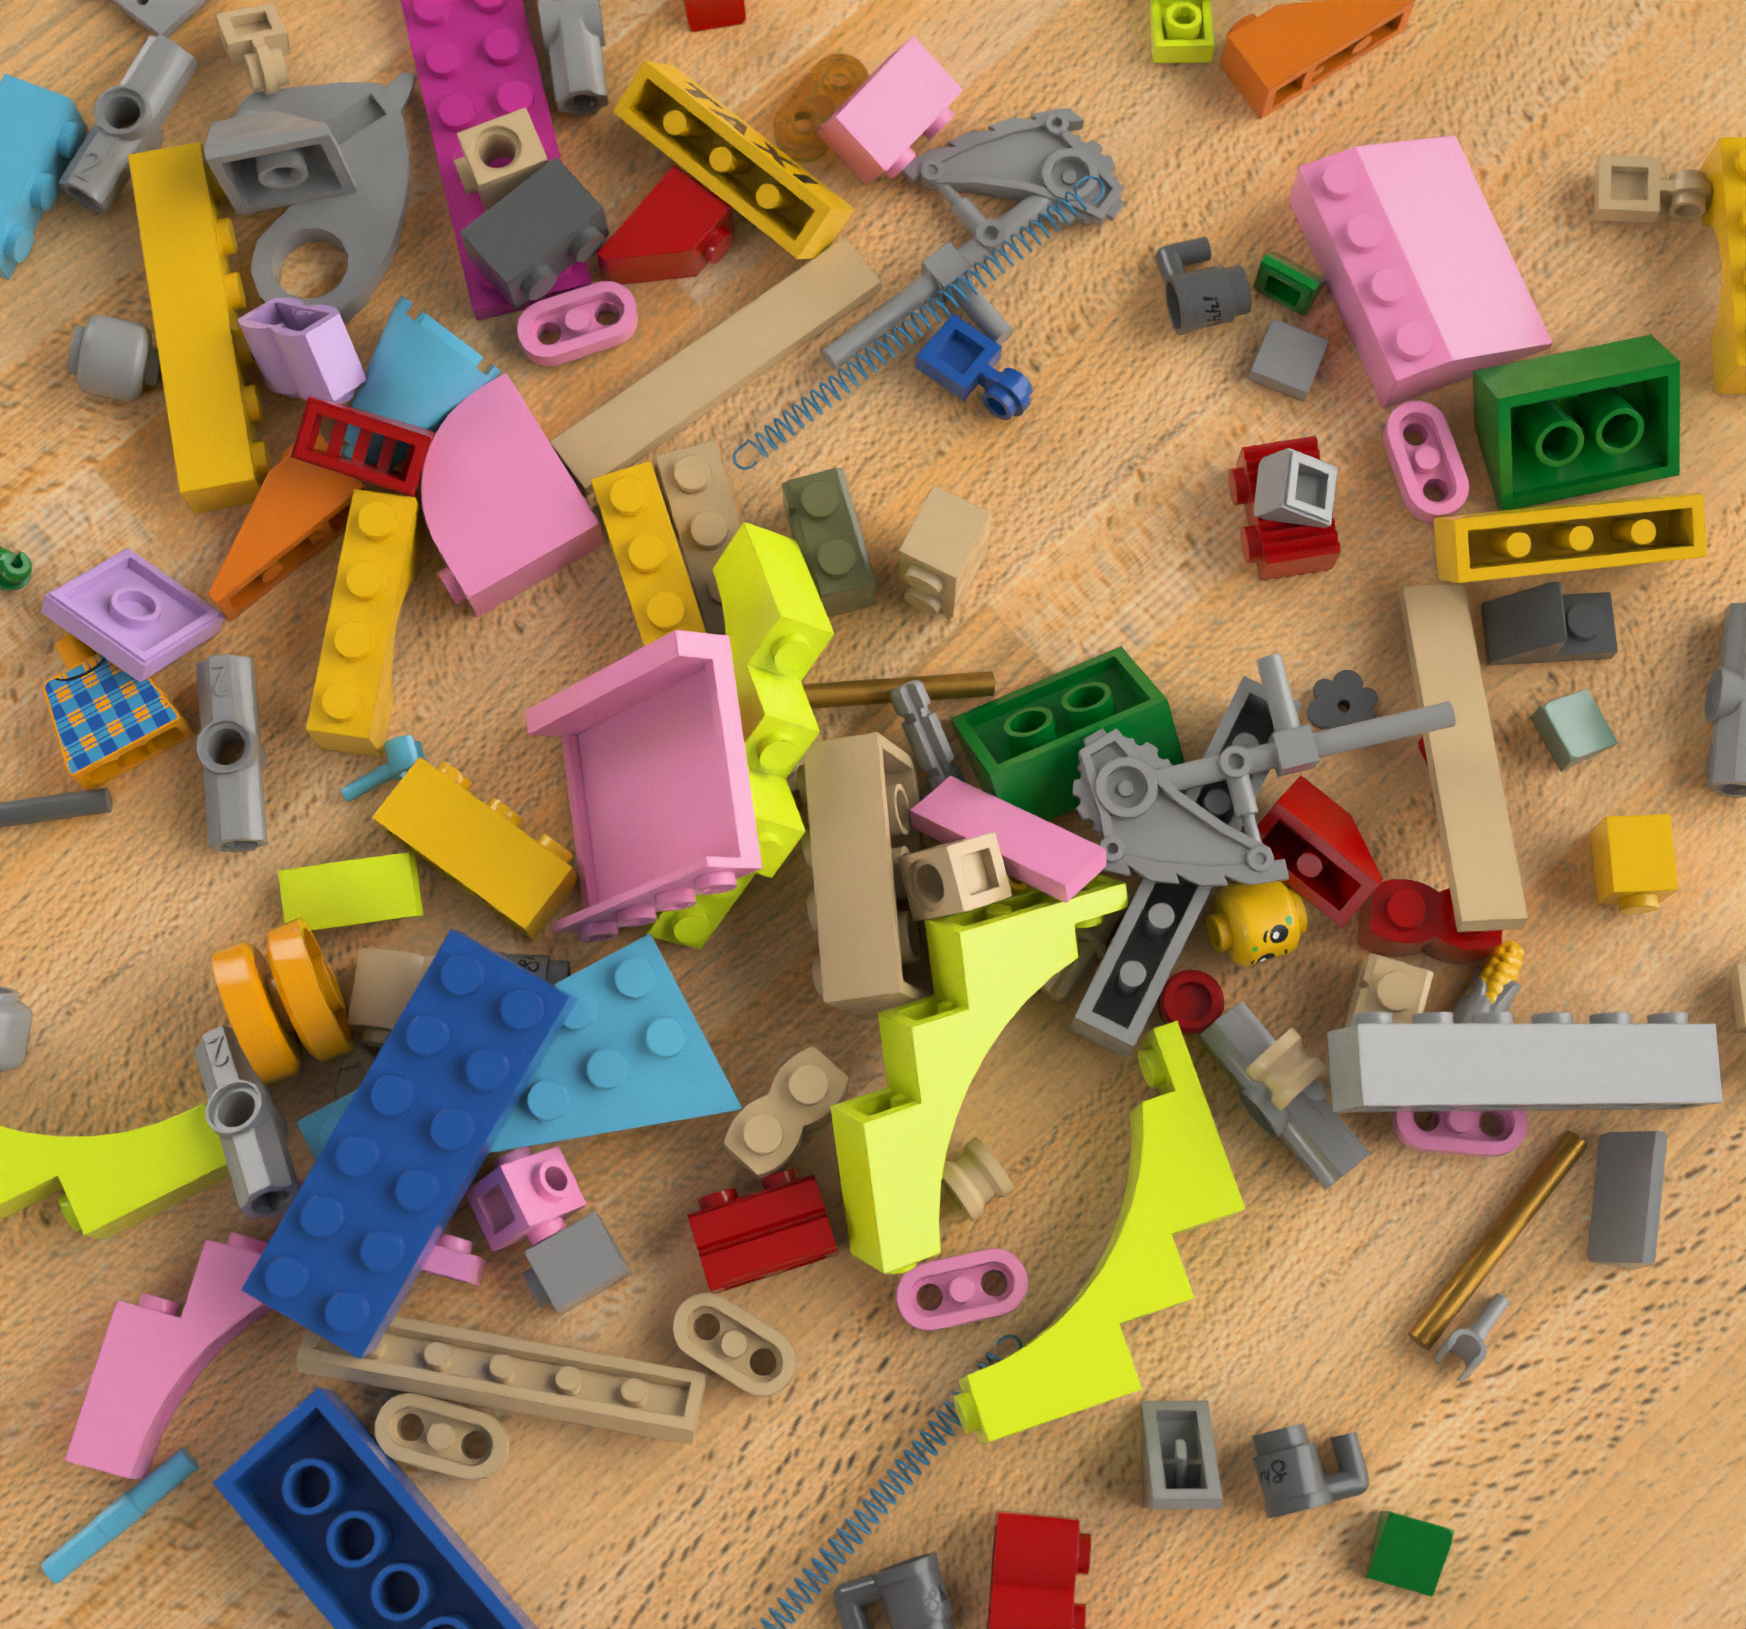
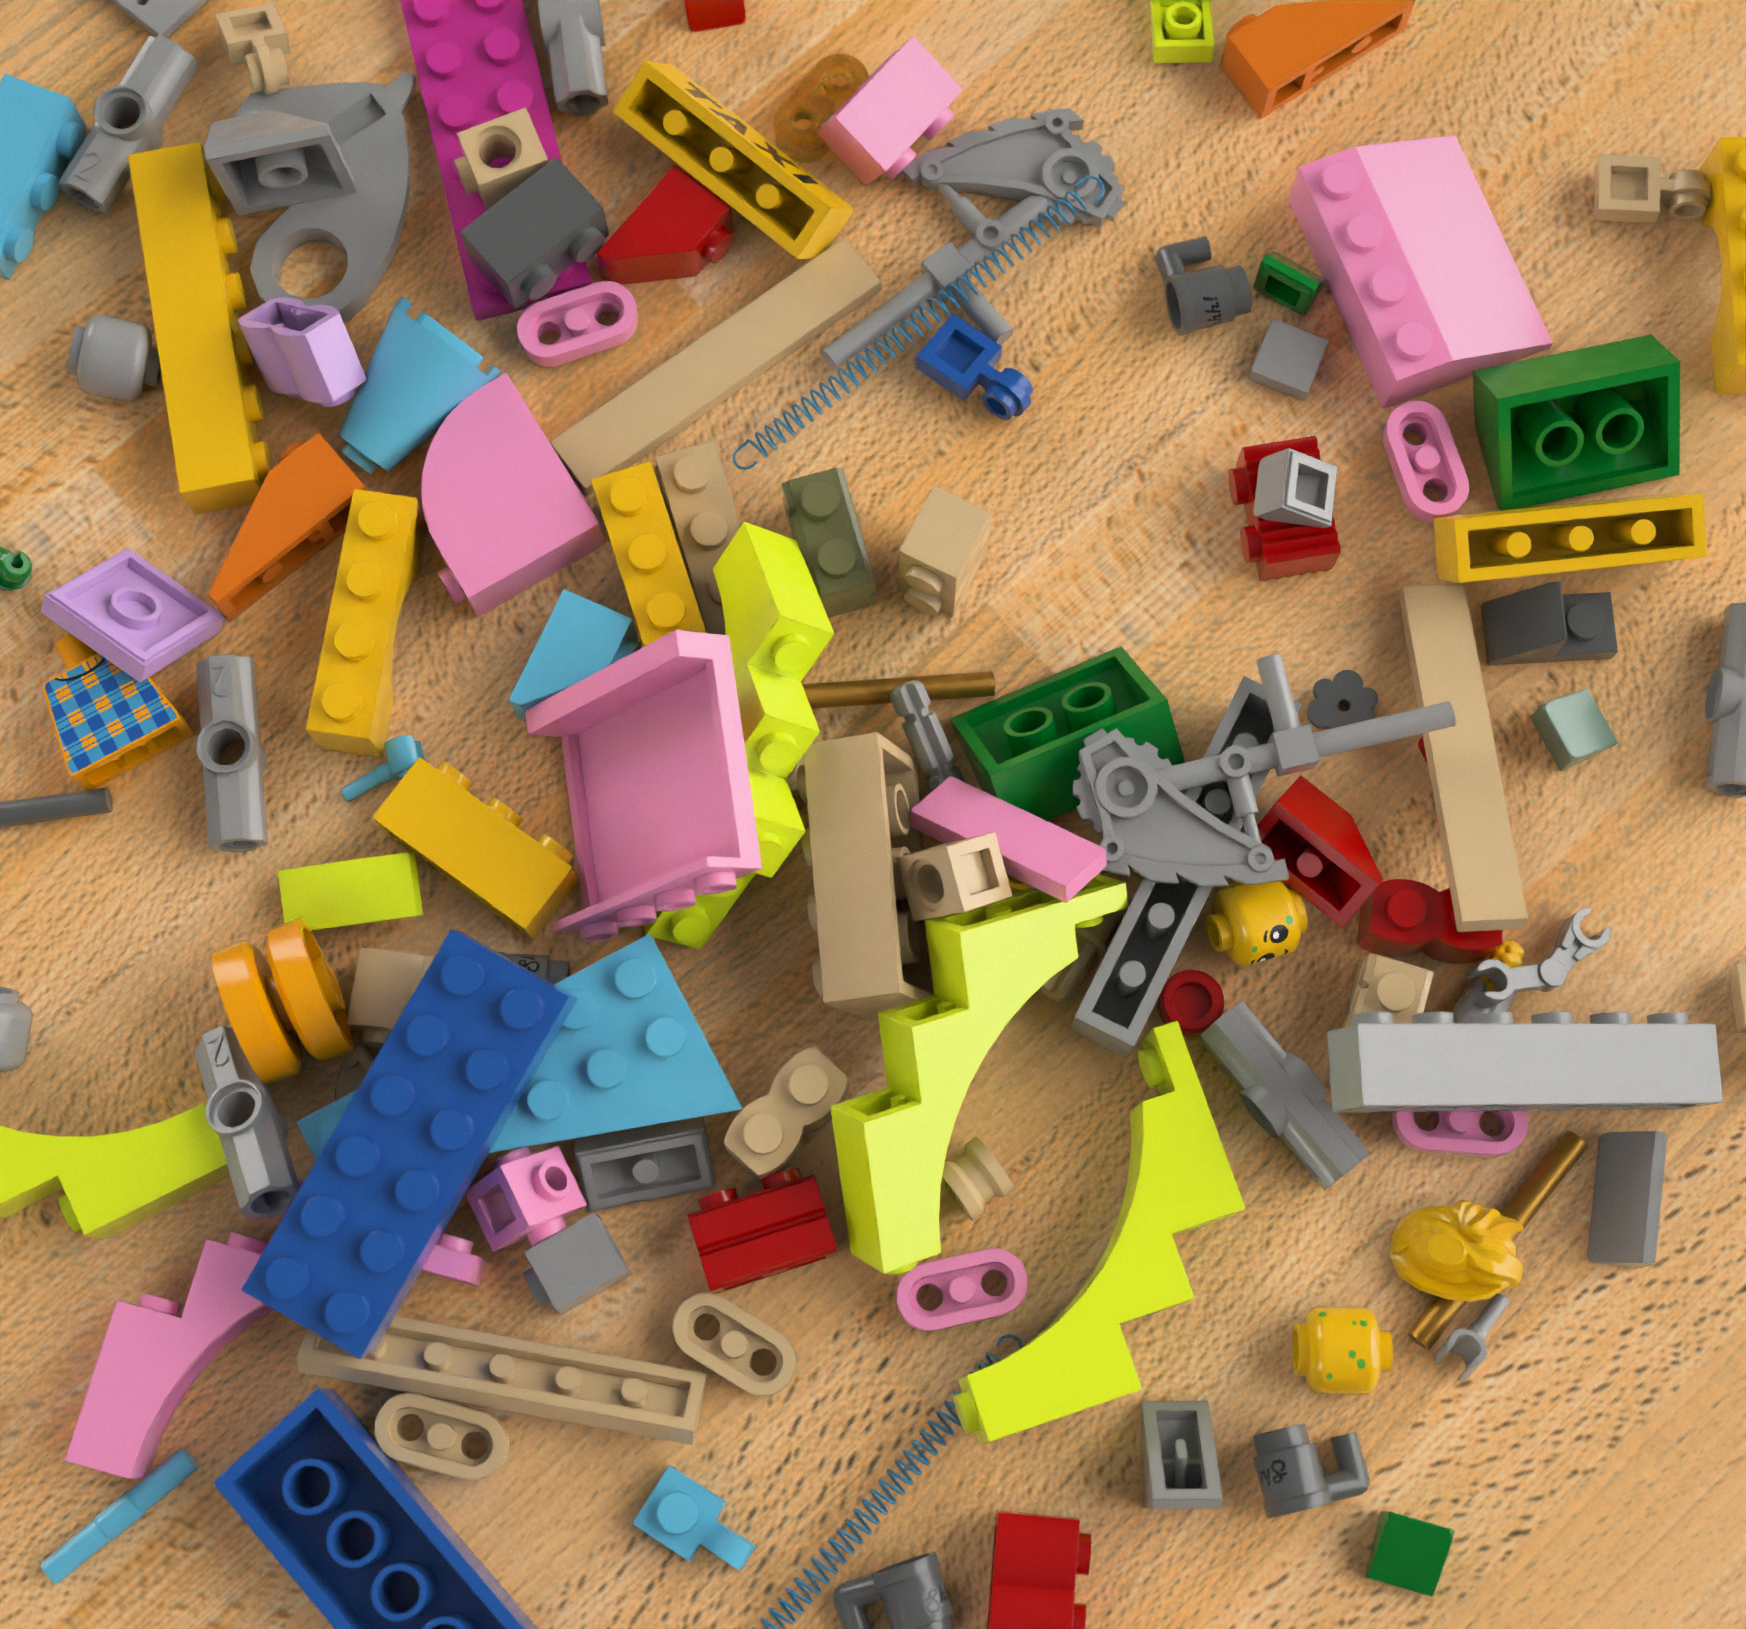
red slope [291,395,434,497] -> none
tan wheel [1244,1027,1329,1112] -> none
yellow brick [1590,814,1679,914] -> none
none -> medium azure slope [509,589,641,721]
none -> light grey slope [575,1116,716,1212]
none -> medium azure plate [633,1465,756,1570]
none -> yellow head [1292,1306,1393,1395]
none -> yellow hat [1389,1199,1523,1302]
none -> light grey piece [1466,908,1611,1008]

